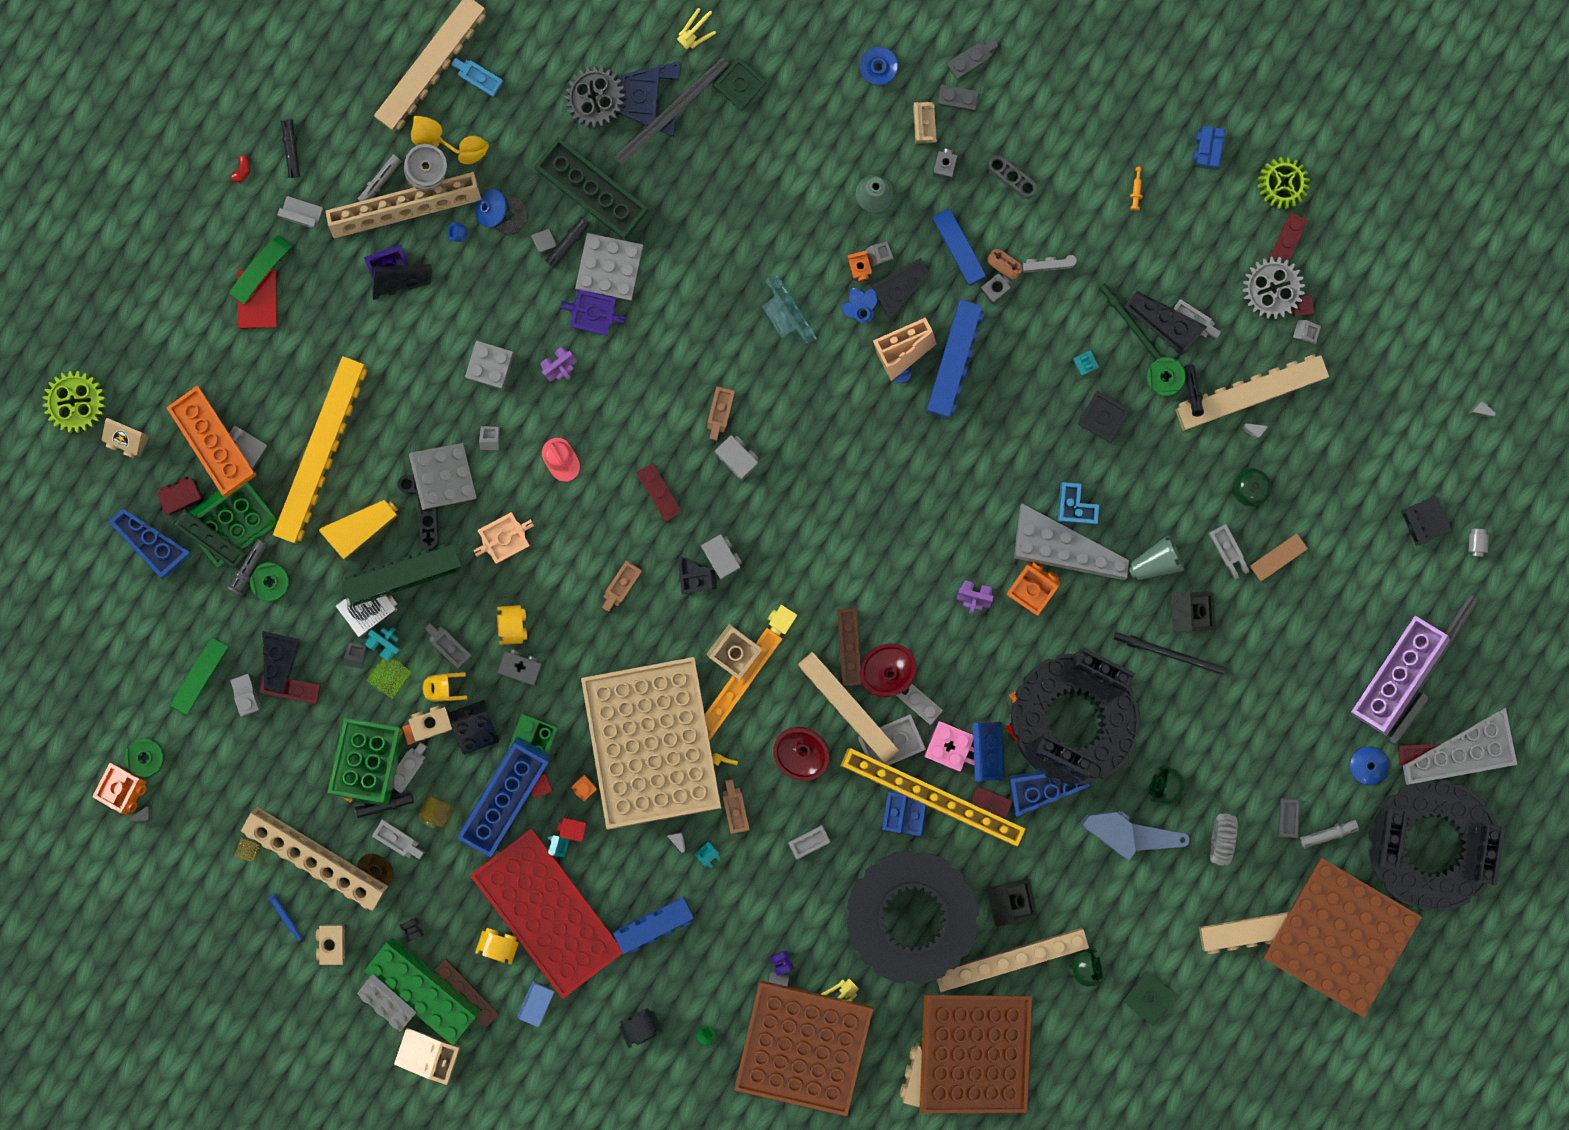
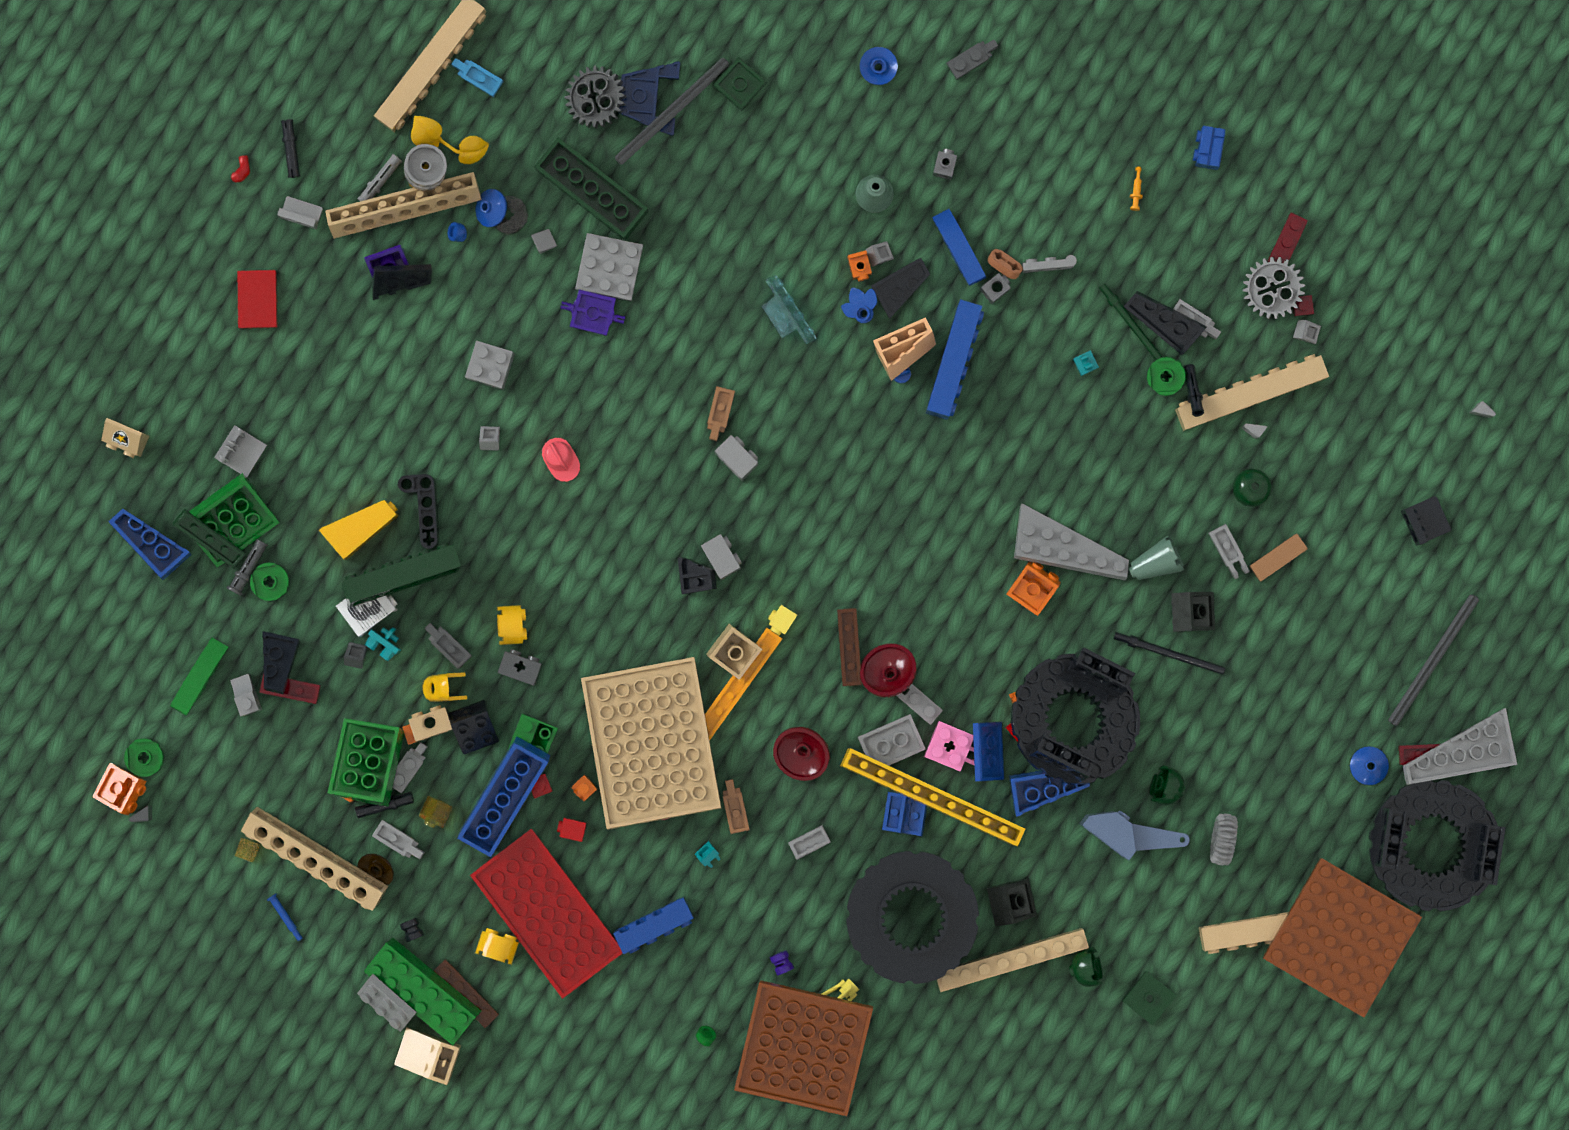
lime gear [43,371,106,433] -> none
dark red brick [157,476,204,516] -> none
orange plate [166,385,256,497] -> none
green slope [229,235,293,305] -> none
yellow brick [273,356,367,544] -> none
tan brick [316,924,345,965] -> none
clear neon green piece [367,658,412,699] -> none
light grey plate [409,443,477,510] -> none
light nougat plate [473,512,534,564] -> none
medium blue hinge [517,981,554,1027] -> none
medium lavender hips [540,347,577,382] -> none
black pin [545,217,591,268] -> none
teal tile [545,835,570,858] -> none
medium nougat hinge [602,560,642,612] -> none
black brick [619,1008,663,1049] -> none
dark red plate [637,463,682,522] -> none
light grey slope [667,832,686,853] -> none
light yellow plant [677,8,716,49] -> none
yellow hand [712,753,738,766] -> none
light grey slope [769,973,789,986] -> none
tan beam [798,652,899,764] -> none
tan slope [900,1042,922,1107] -> none
tan hinge [913,102,937,144] -> none
dark orange plate [919,995,1032,1114] -> none
dark grey plate [938,85,979,111] -> none
medium lavender hips [956,581,993,614] -> none
dark red plate [970,787,1013,818] -> none
dark grey beam [988,156,1036,199] -> none
dark azure brick [1057,482,1099,525] -> none
black plate [1077,390,1130,443] -> none
lime gear [1258,157,1310,209] -> none
dark grey tile [1278,798,1300,838] -> none
light grey pin [1300,820,1359,849] -> none
lavender brick [1351,616,1450,736] -> none
dark grey tile [1386,693,1428,744] -> none
light grey brick [1468,529,1489,557] -> none

